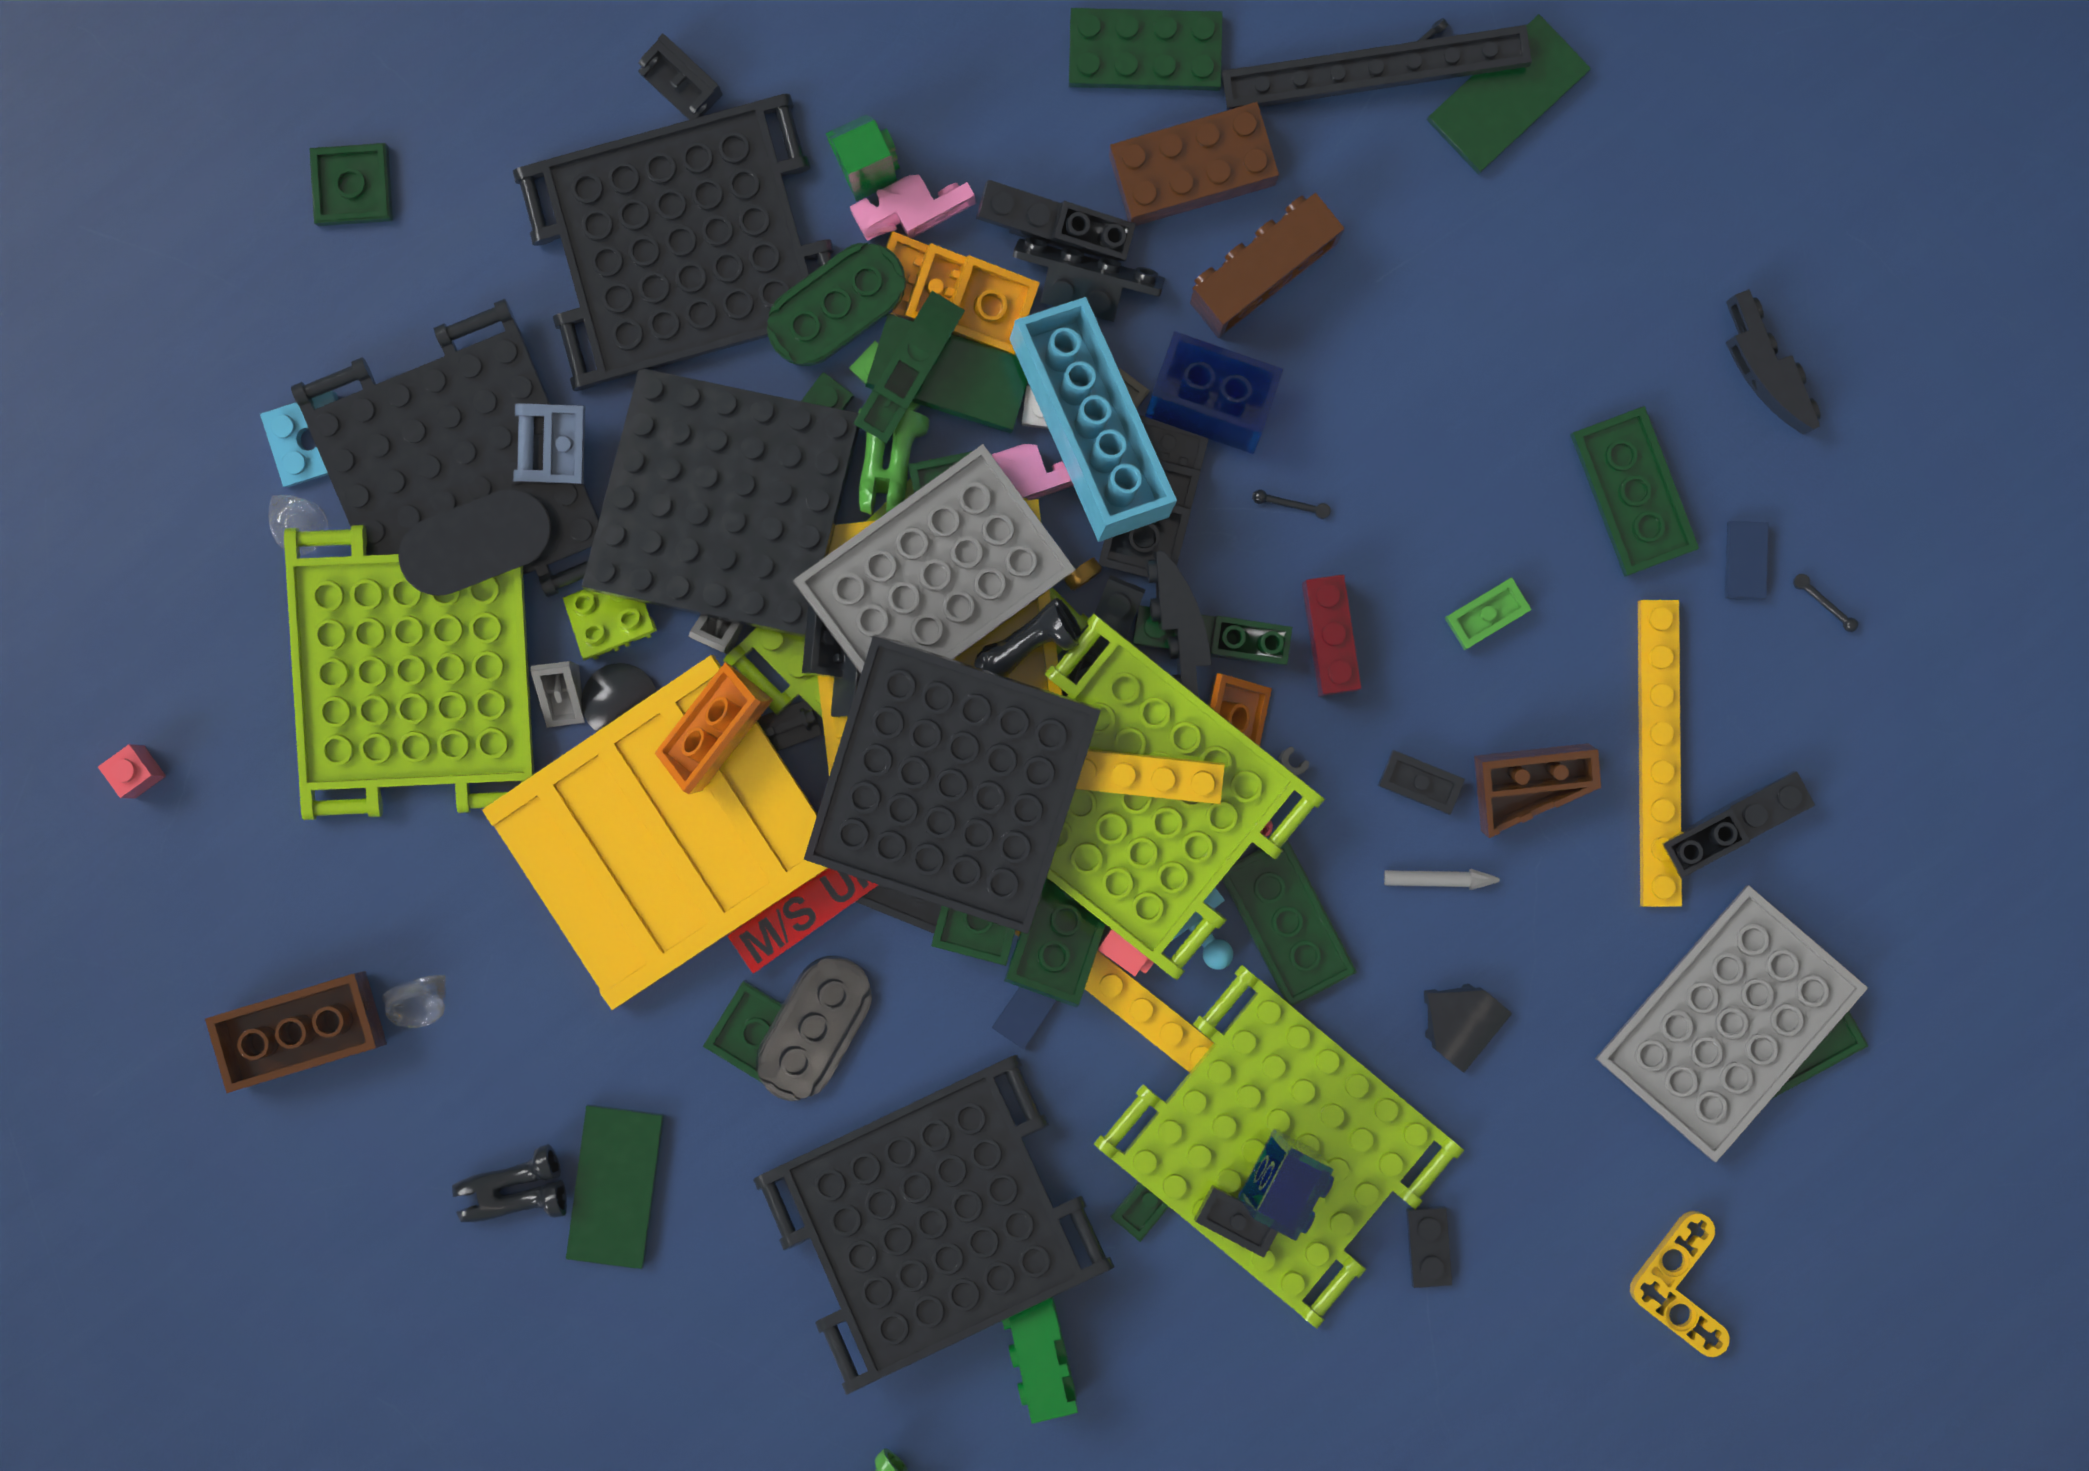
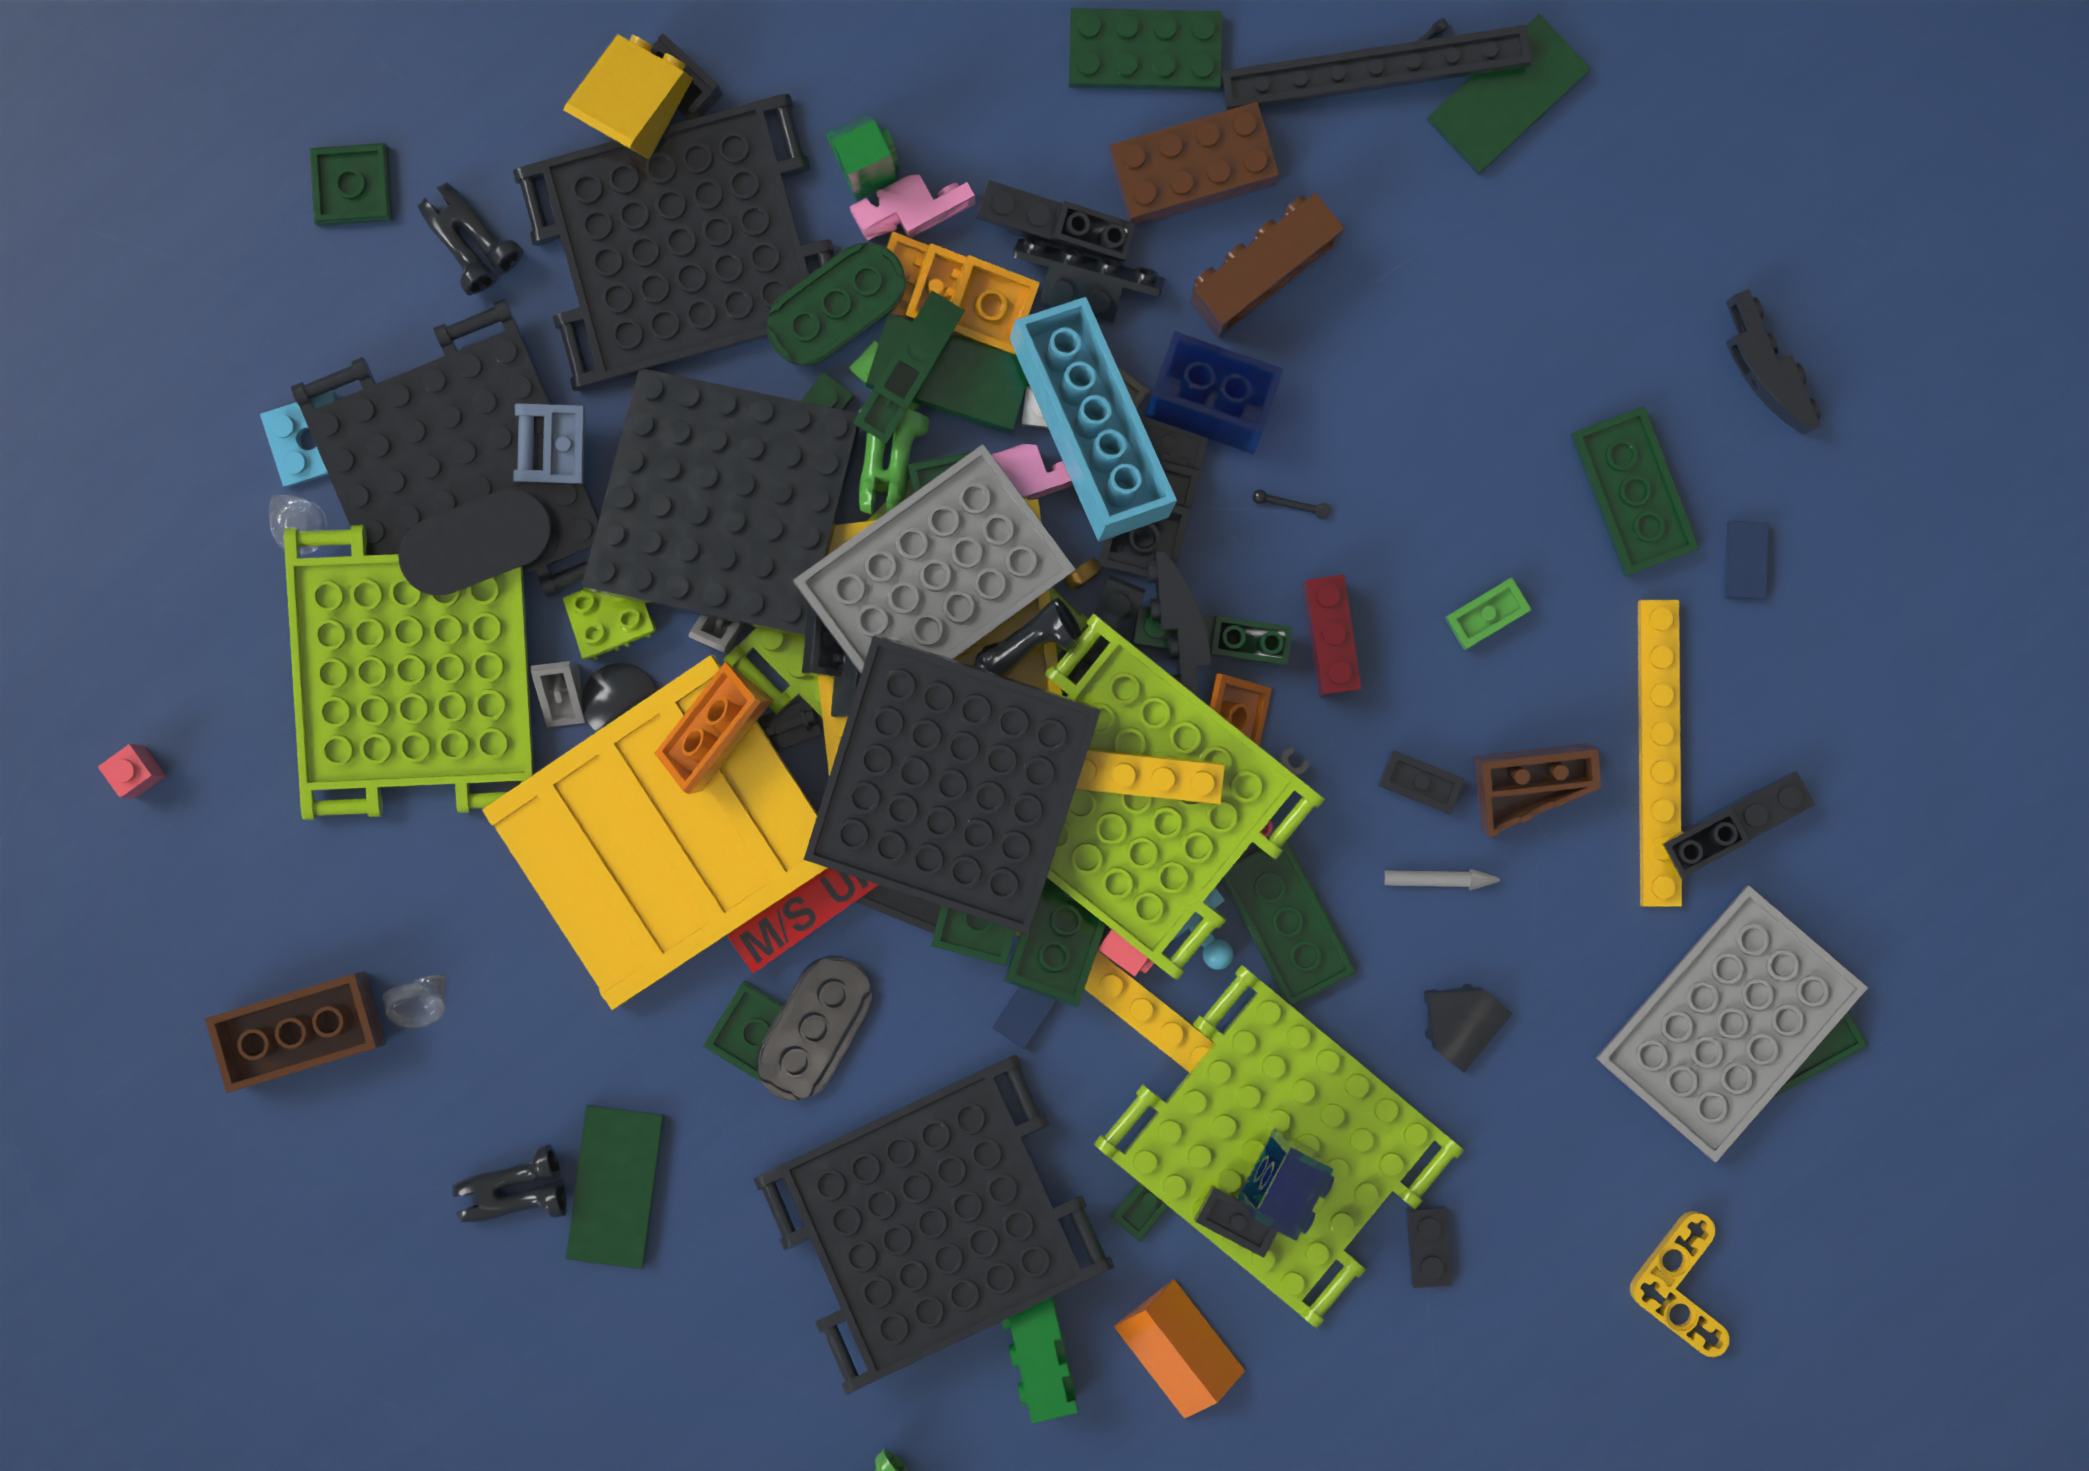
black hinge [1793,574,1858,632] -> none
none -> black piece [417,182,524,296]
none -> yellow slope [563,34,693,160]
none -> orange slope [1114,1279,1245,1419]

